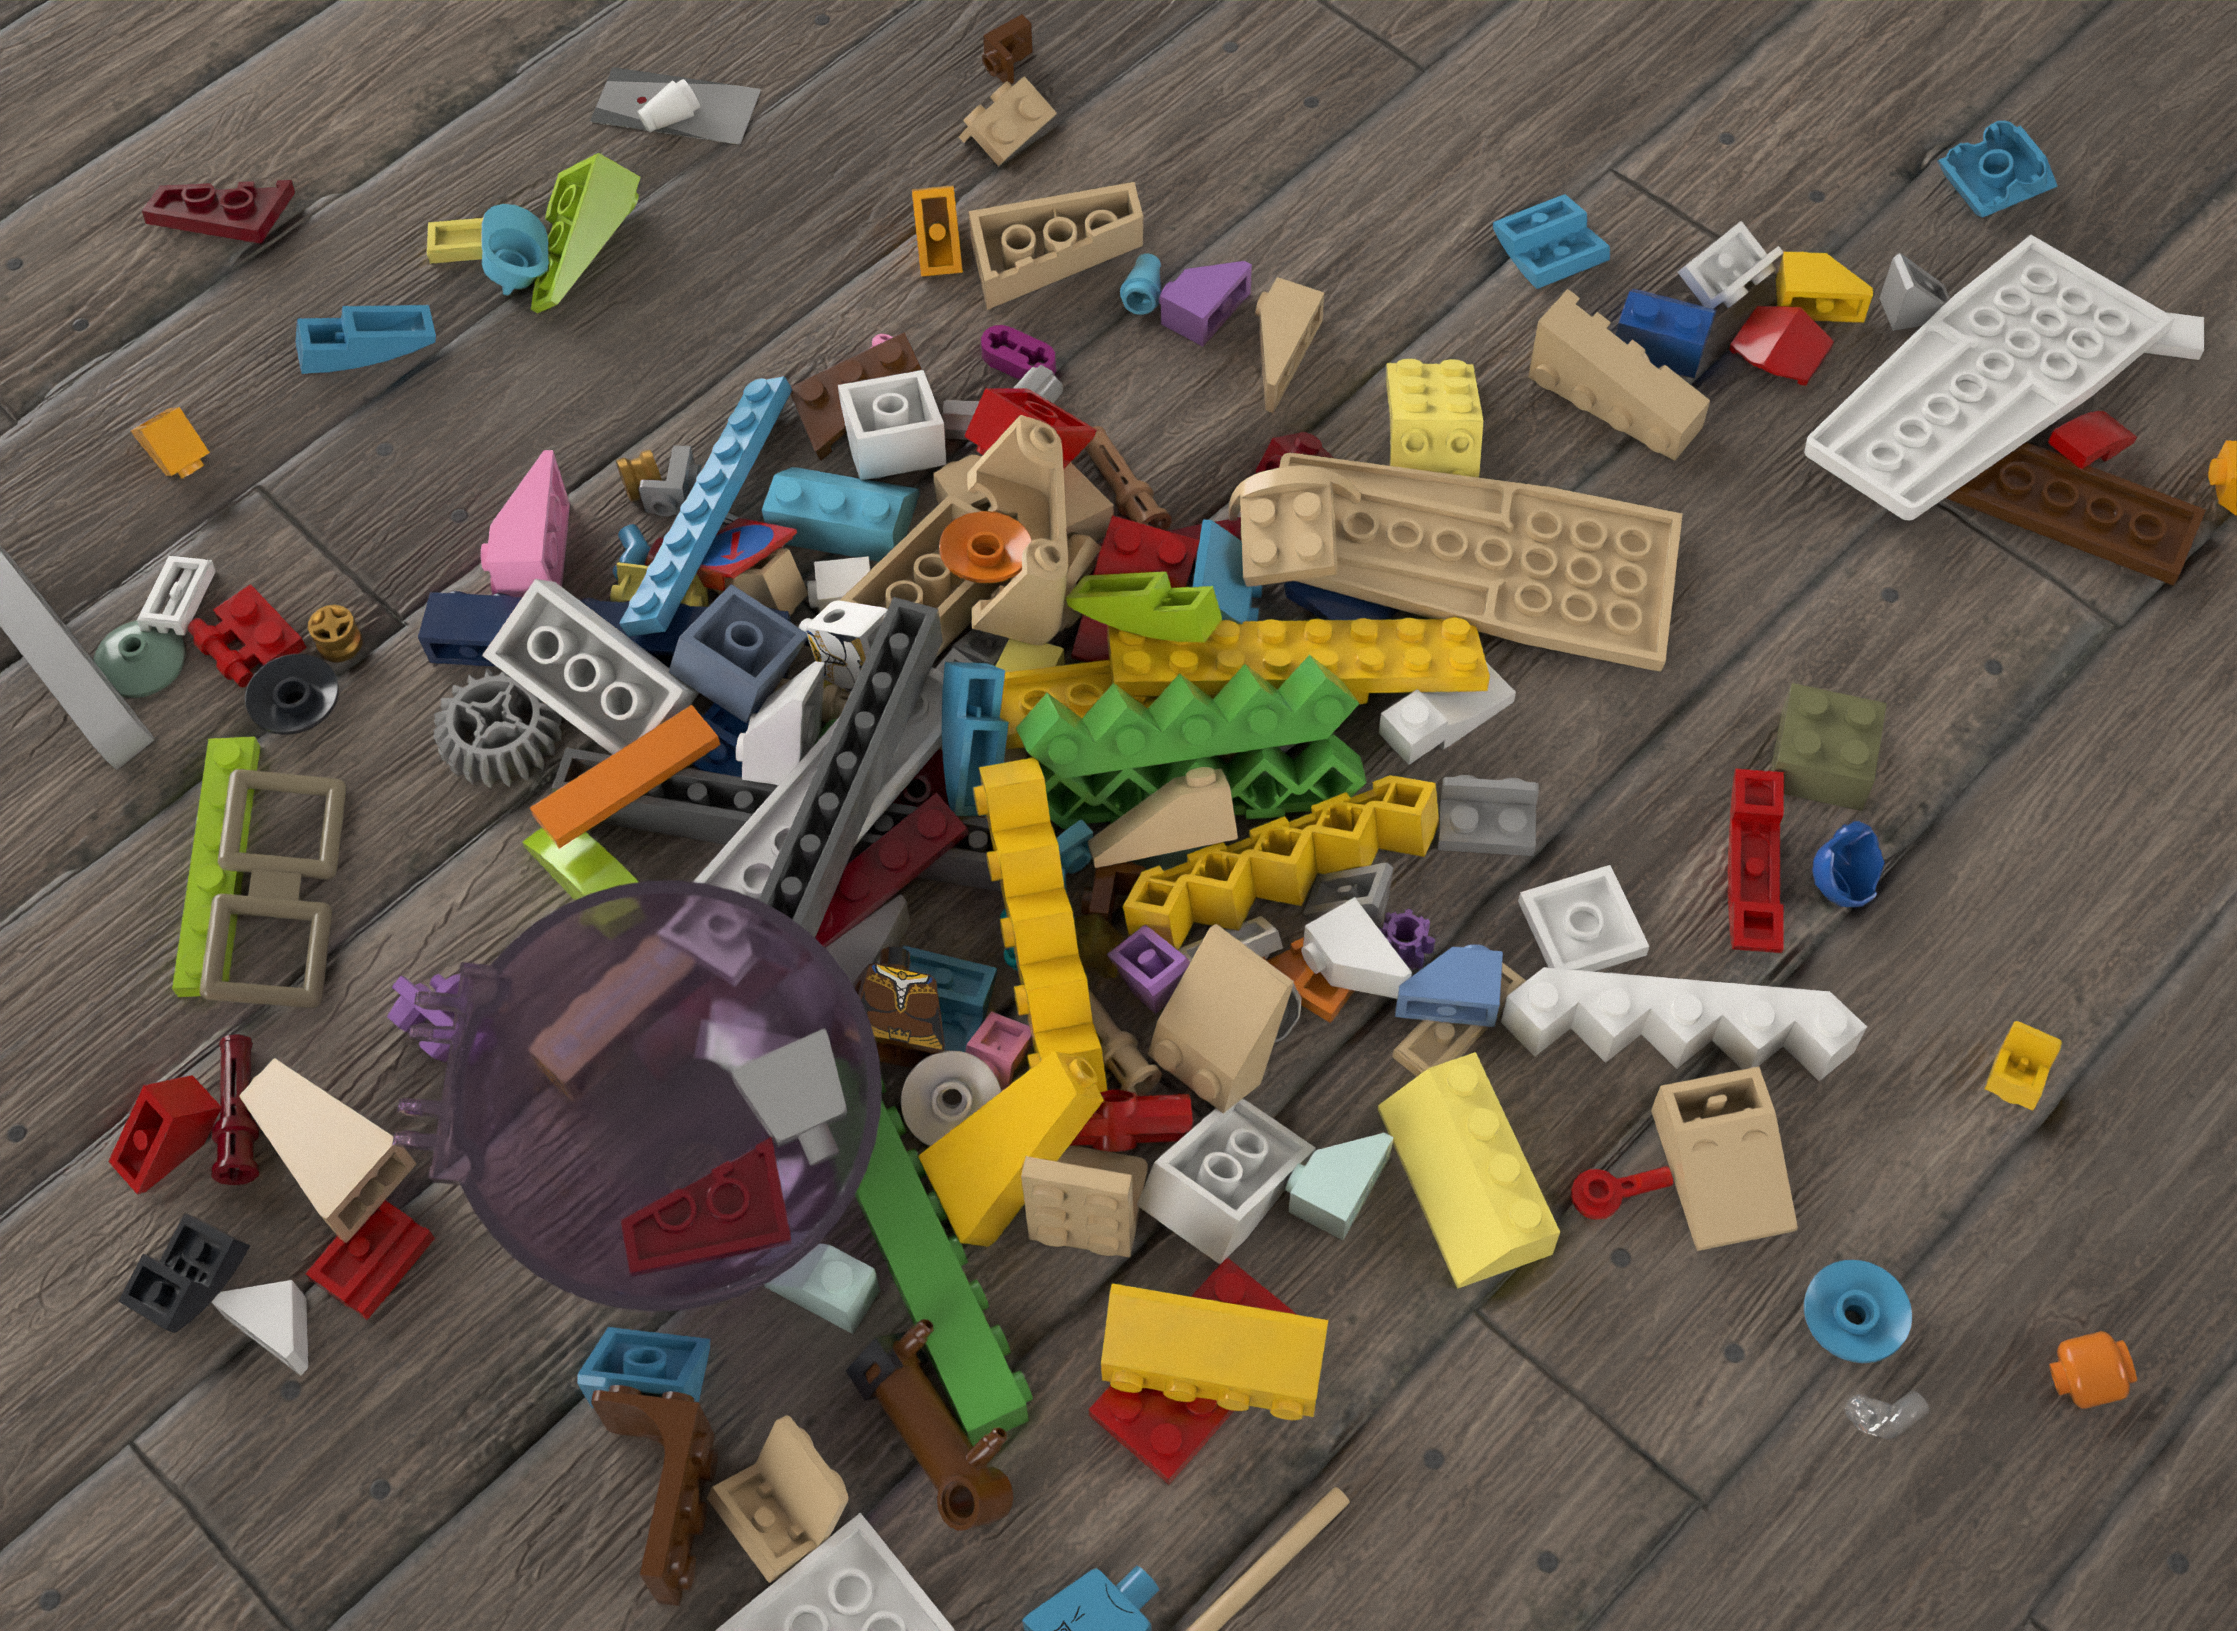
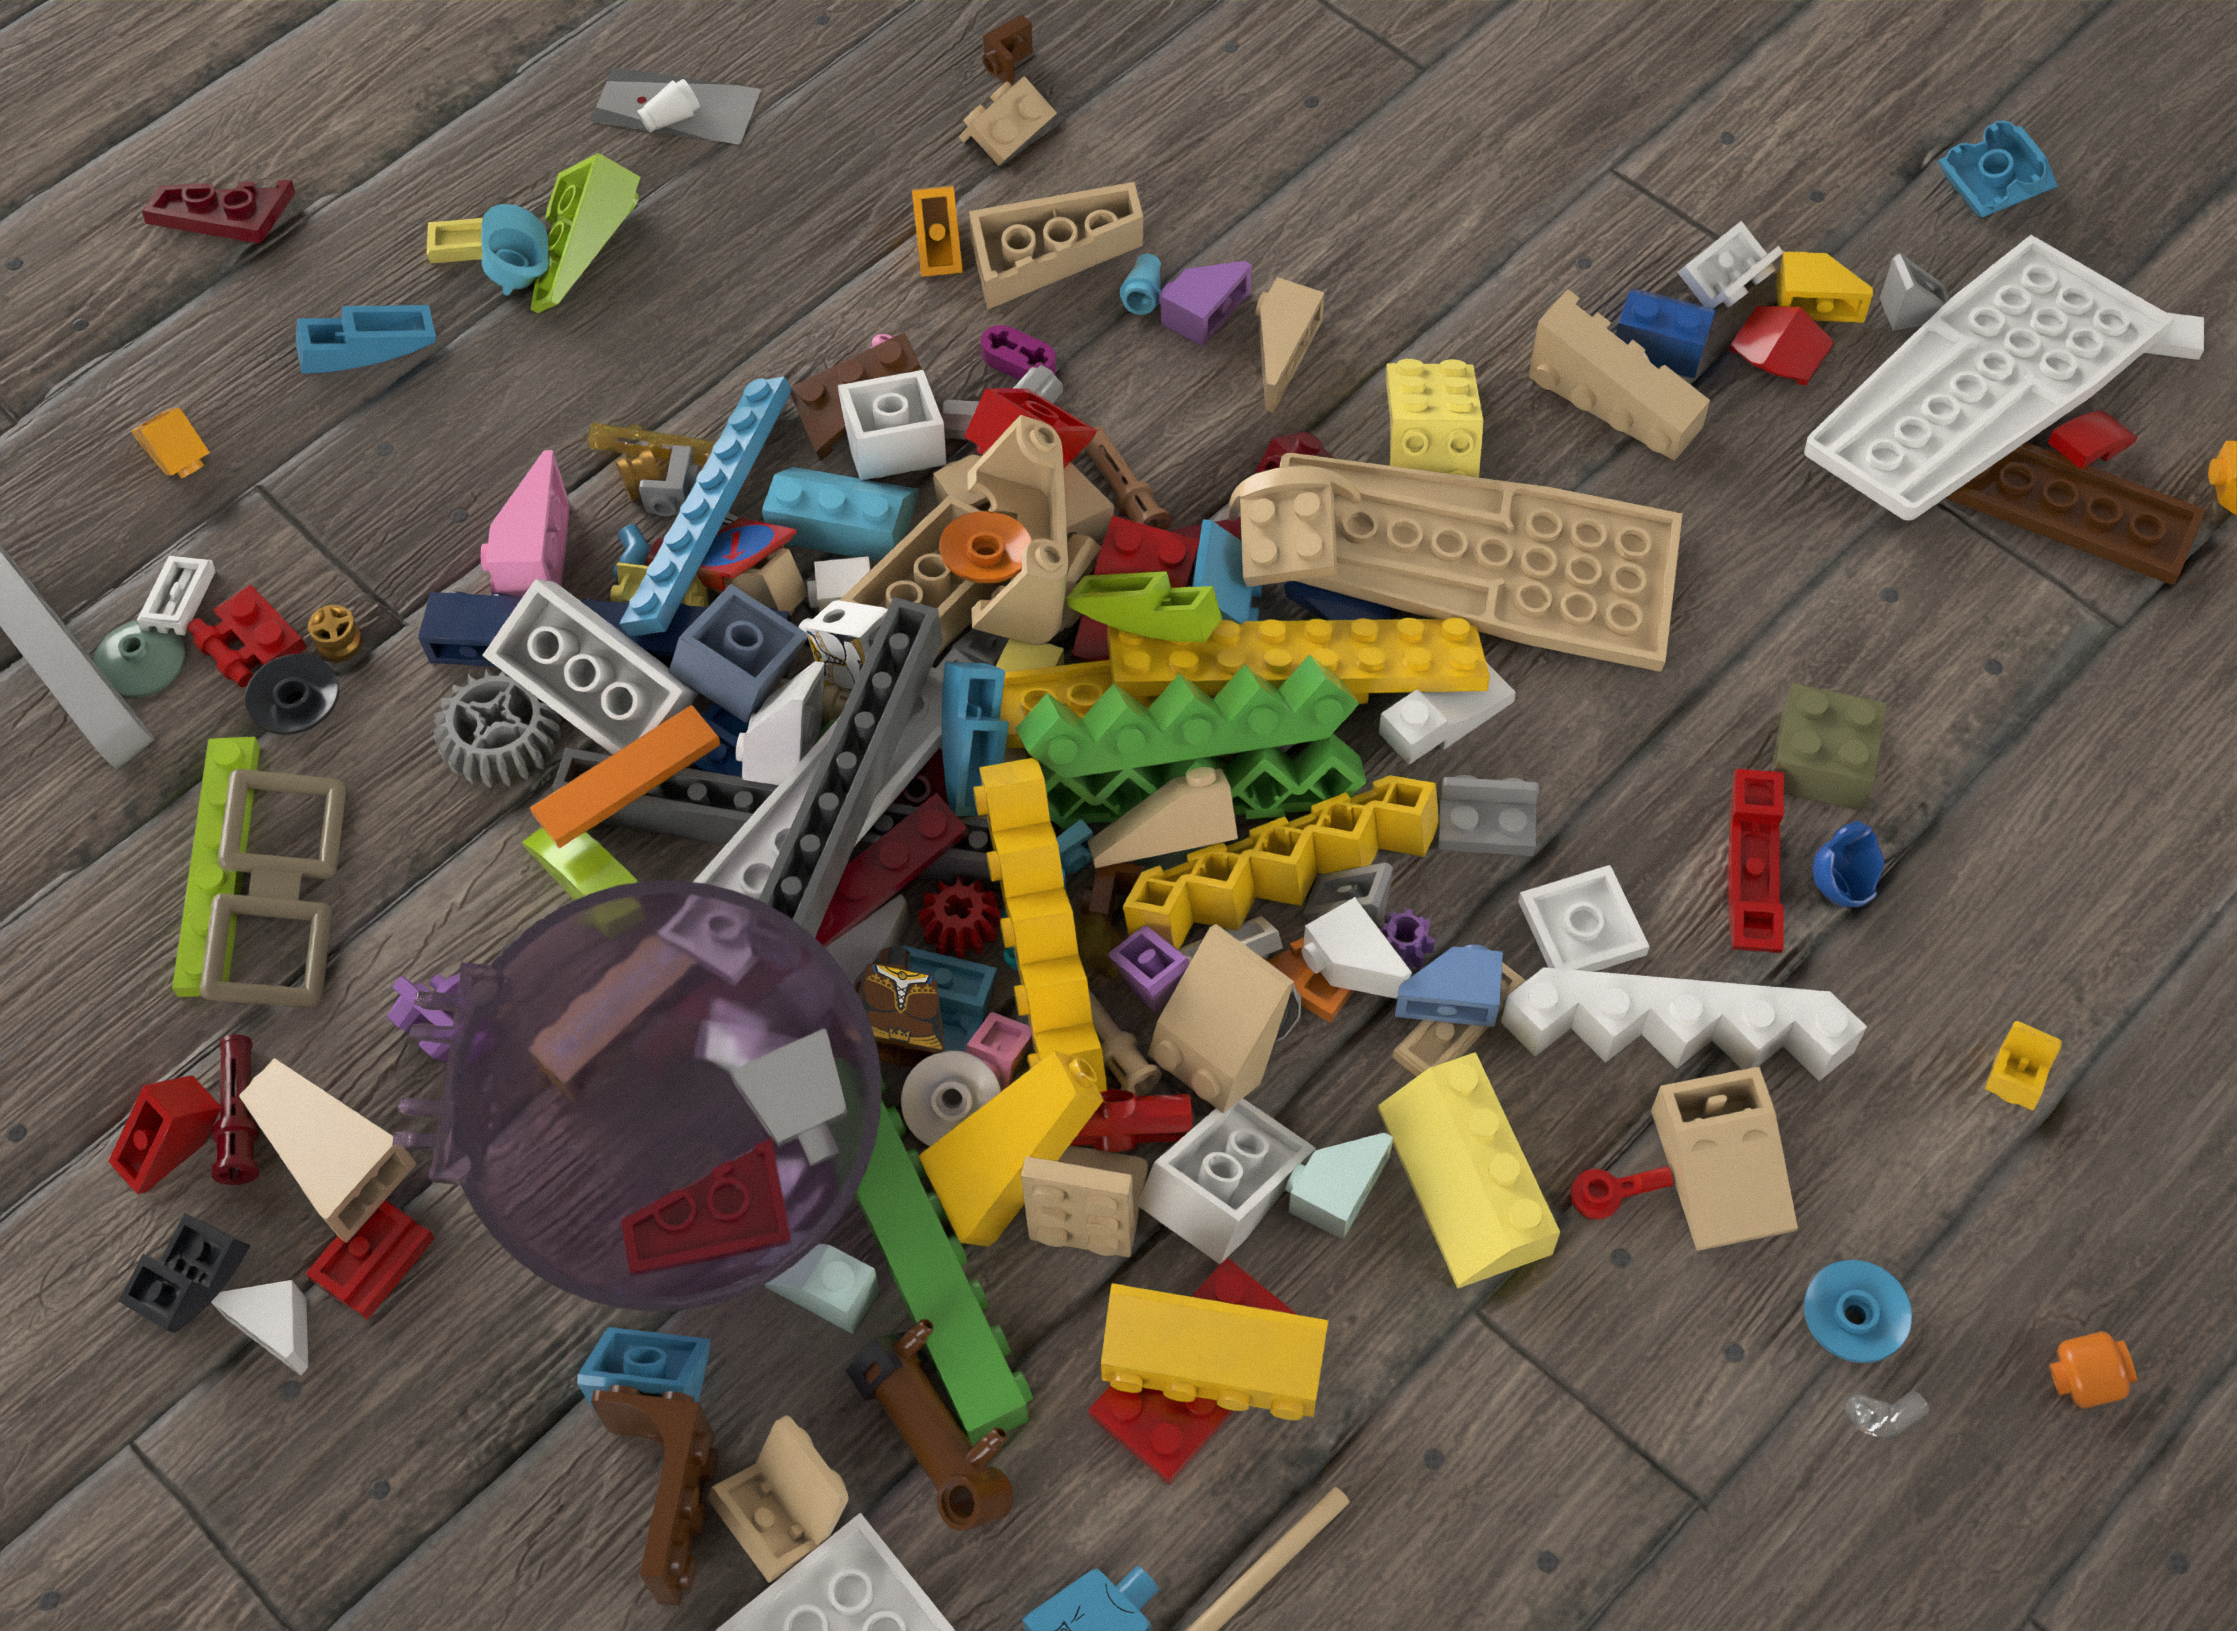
dark azure slope [1493,194,1610,289] -> none
none -> clear yellow pin [588,422,718,465]
none -> red gear [918,875,1002,959]

